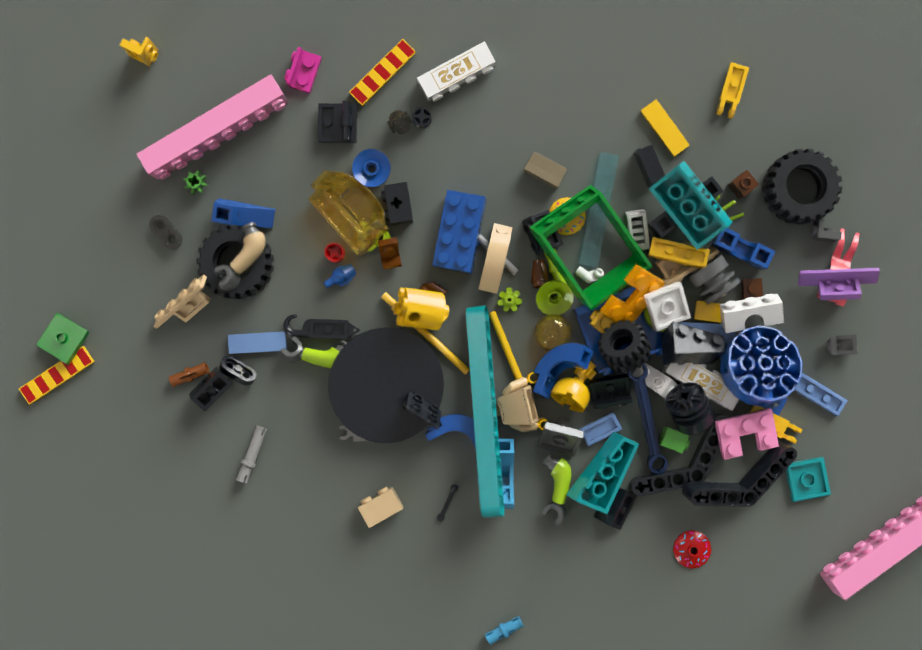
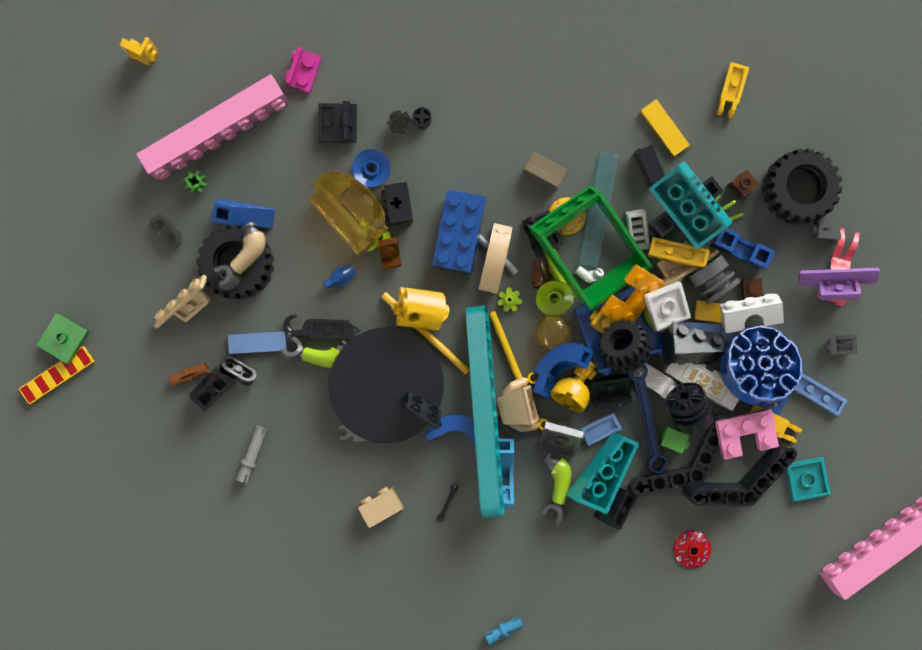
red wheel [324,243,345,263] -> none
tile [349,39,416,107] -> none
white brick [417,41,496,102] -> none
reddish brown arm [419,282,448,296] -> none

